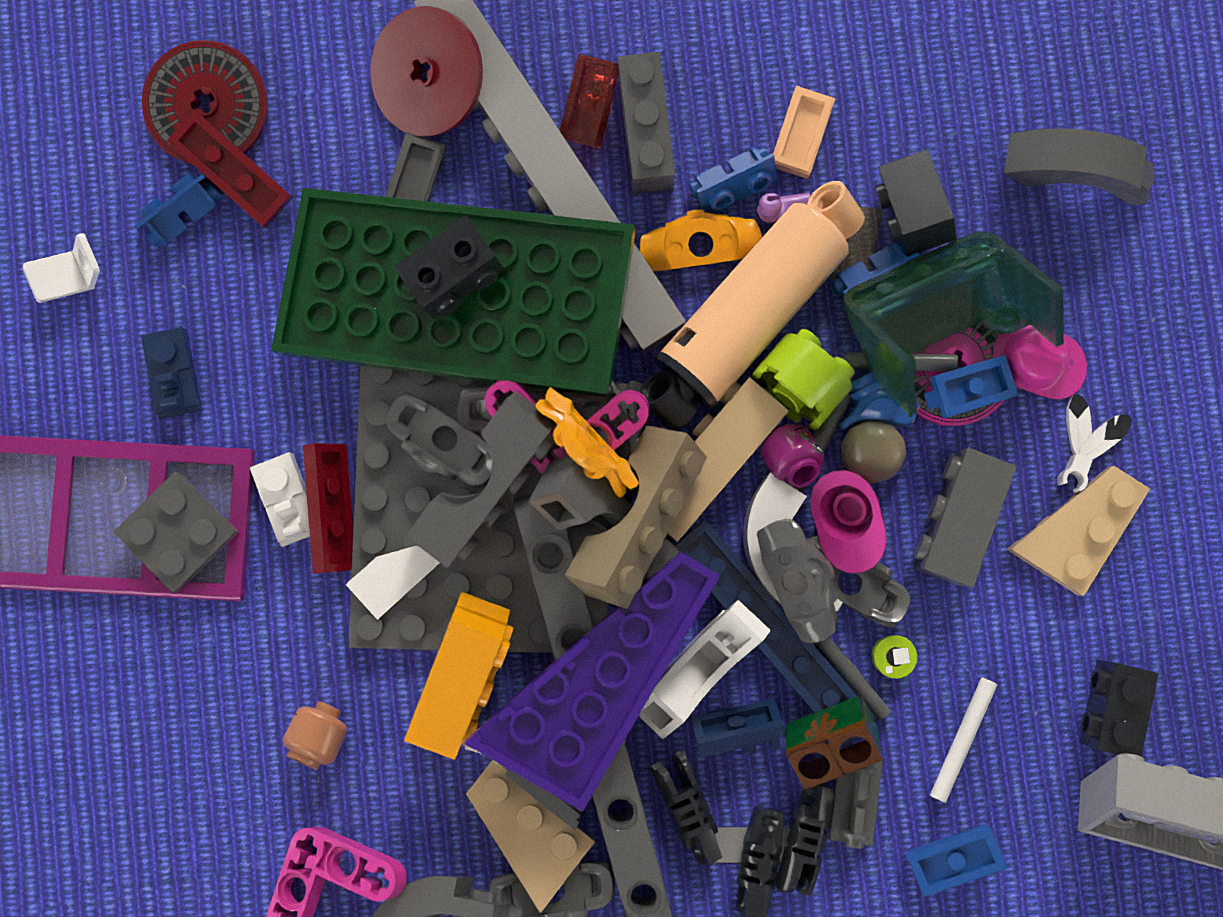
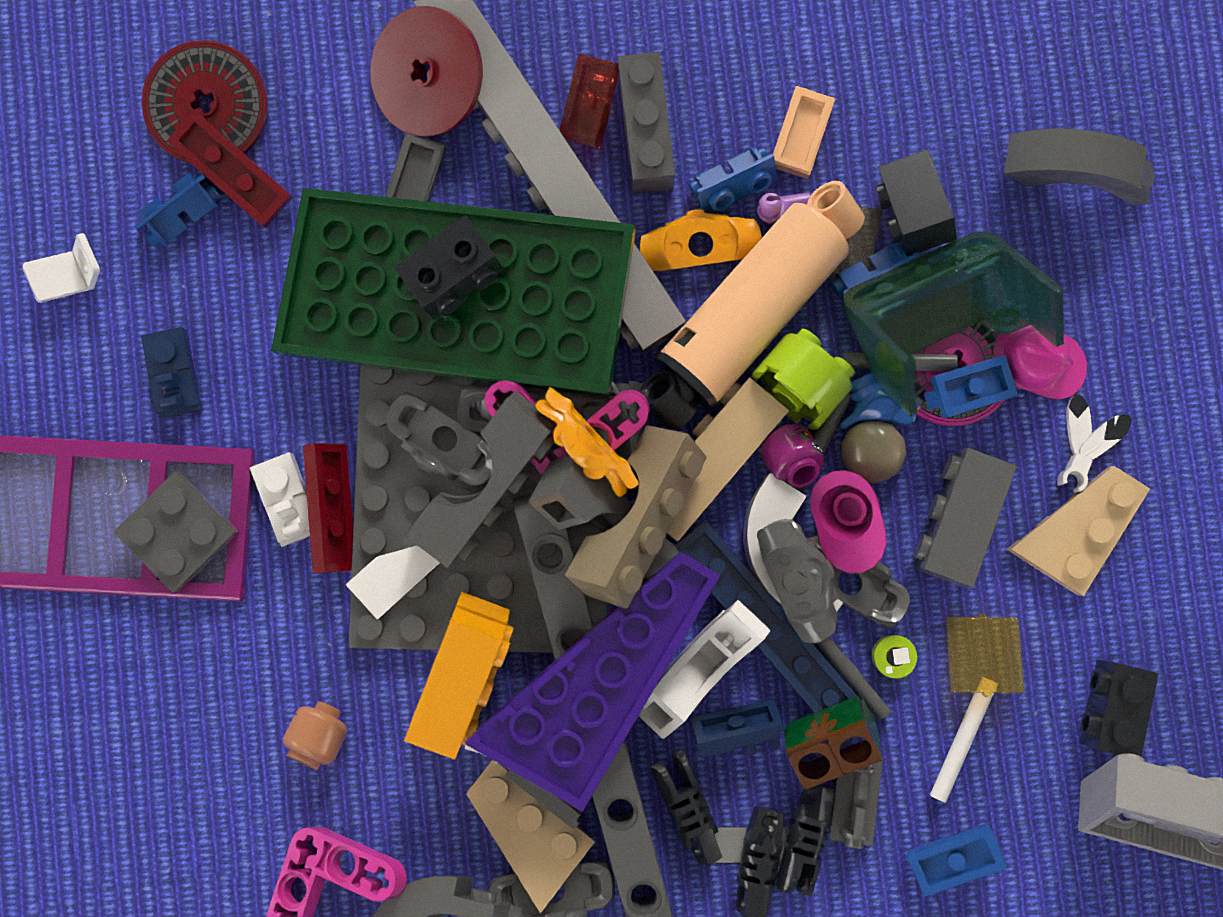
none -> clear yellow piece [946,613,1024,698]

